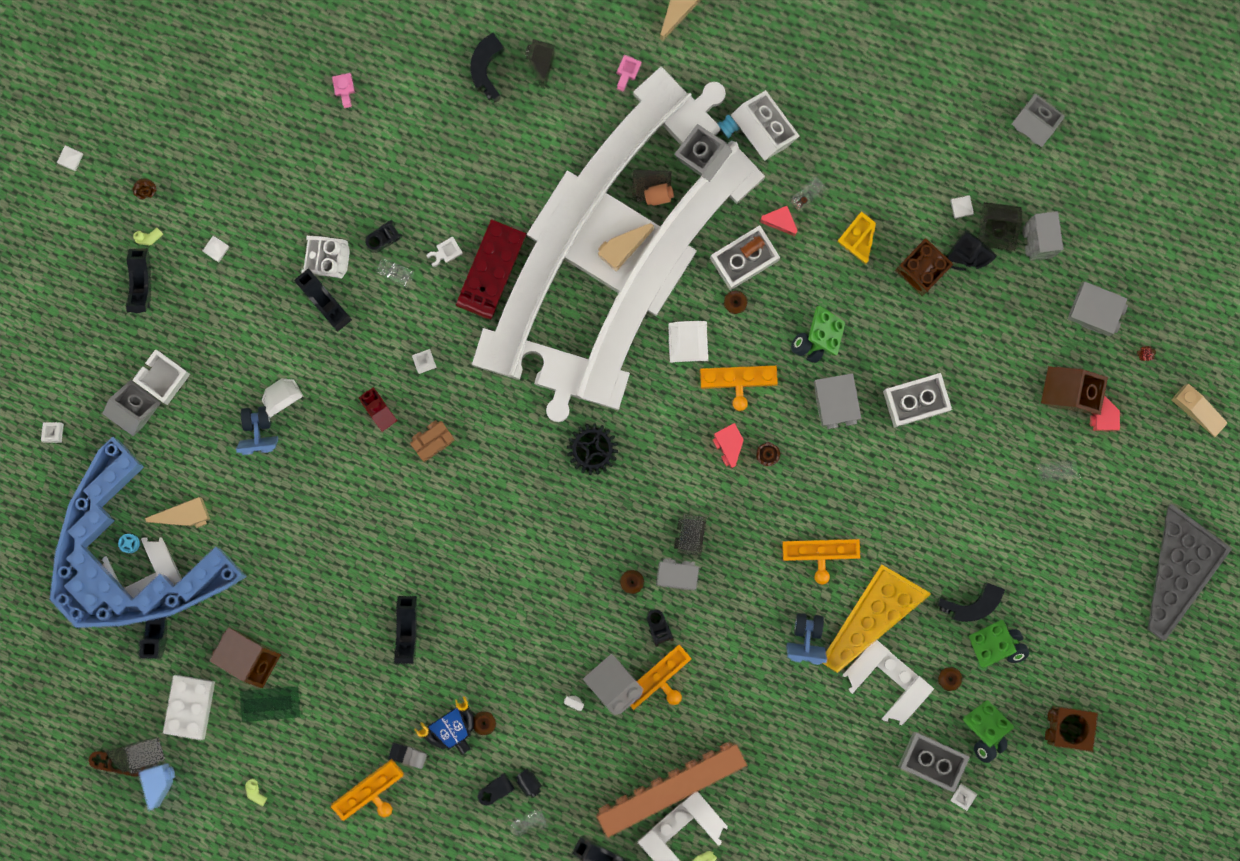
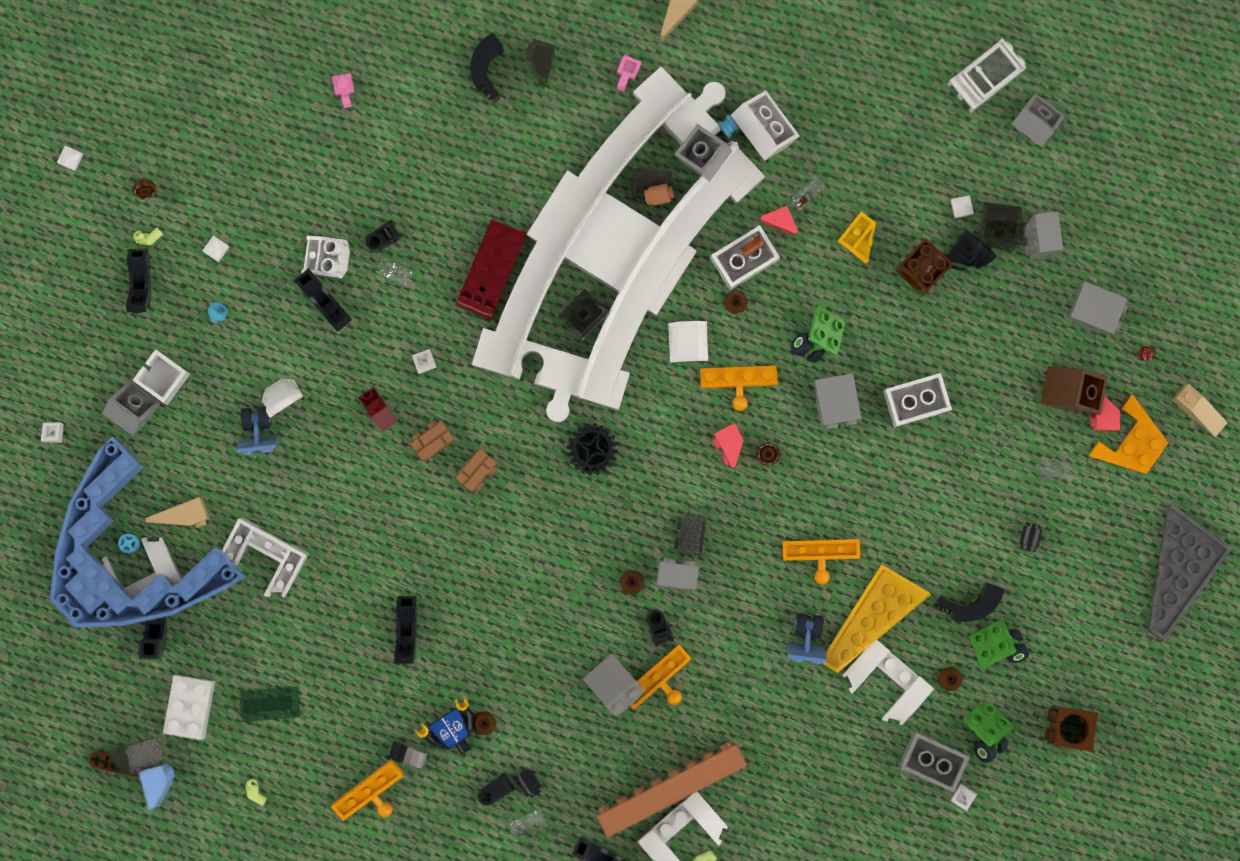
reddish brown slope [210,627,281,689] -> none
white plate [426,237,463,267] -> none
white tile [564,696,584,711] -> none
tan slope [598,223,654,272] -> none
none -> medium azure tile [207,302,228,323]
none -> white wedge [222,517,309,597]
none -> medium nougat brick [455,448,498,493]
none -> clear smoke slope [558,289,610,340]
none -> white door [947,39,1026,113]
none -> black brick [1019,523,1042,552]
none -> light orange wing [1088,395,1168,474]

